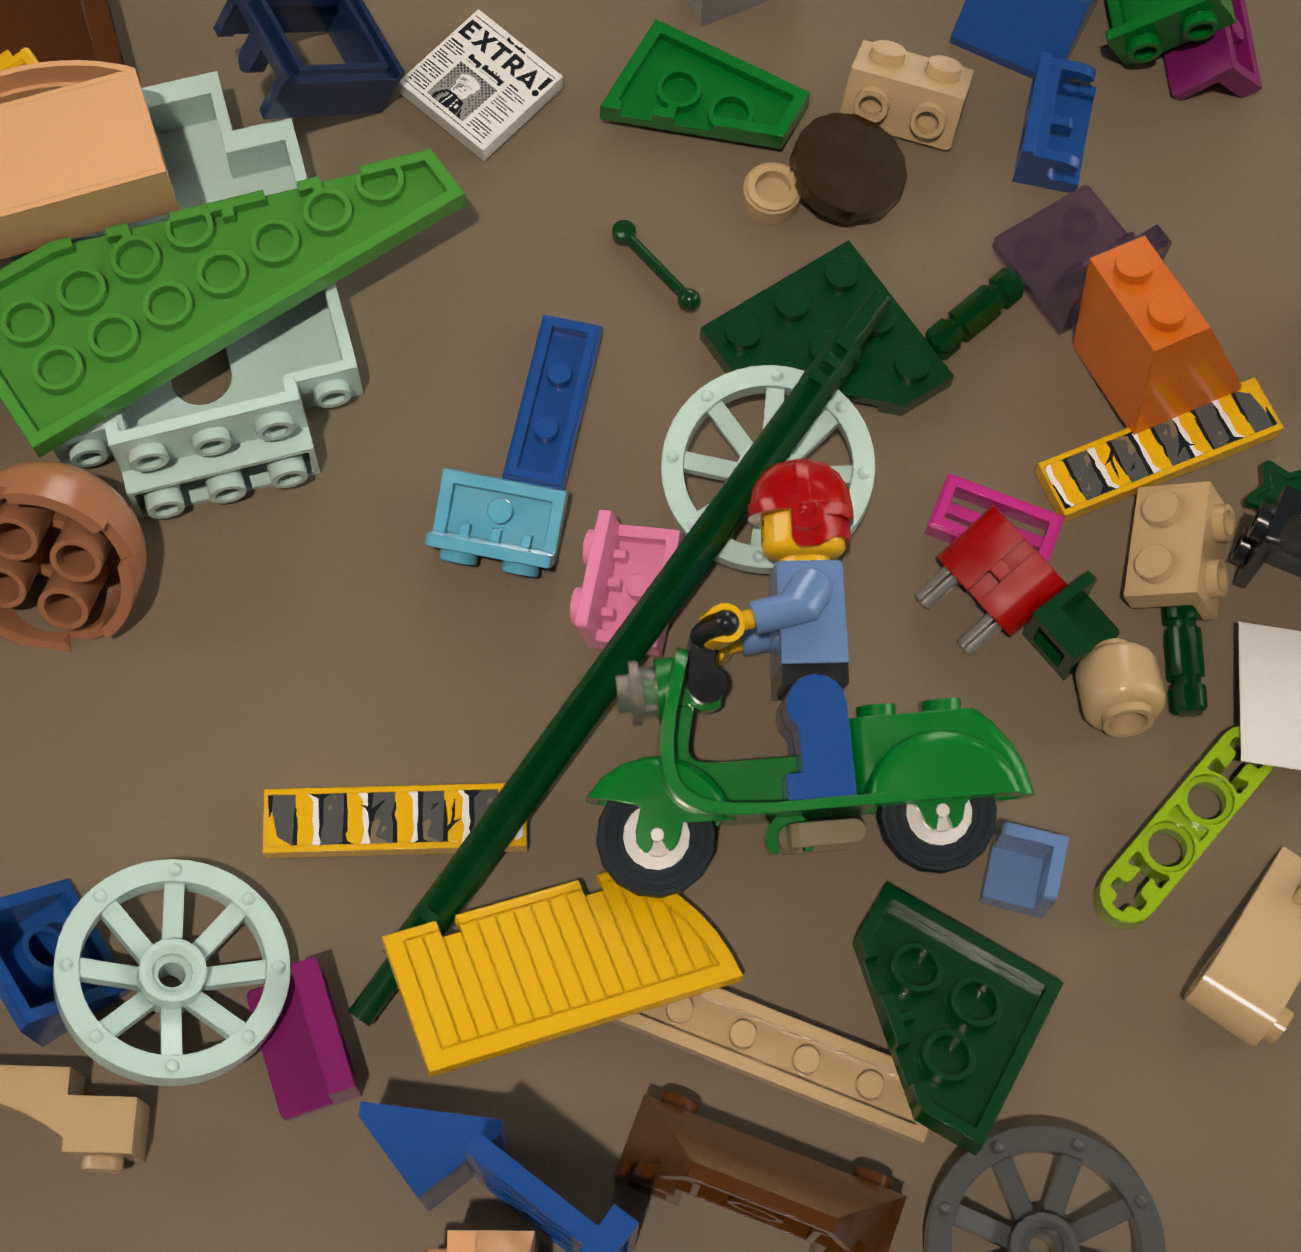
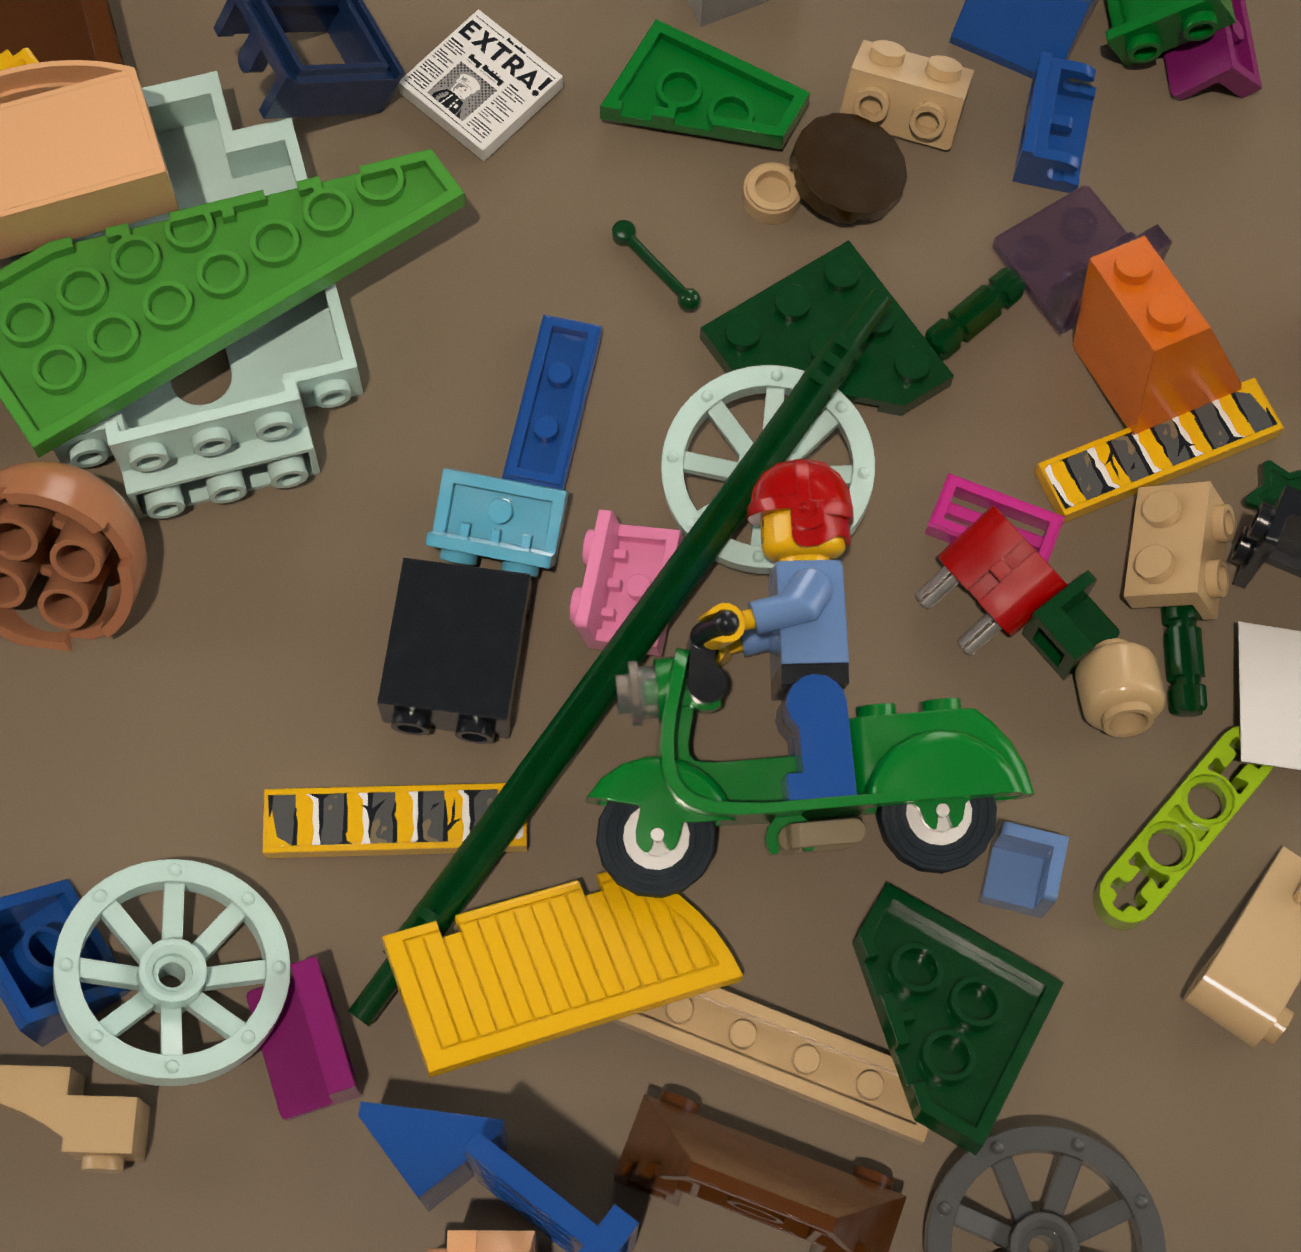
none -> black panel [377,558,532,744]

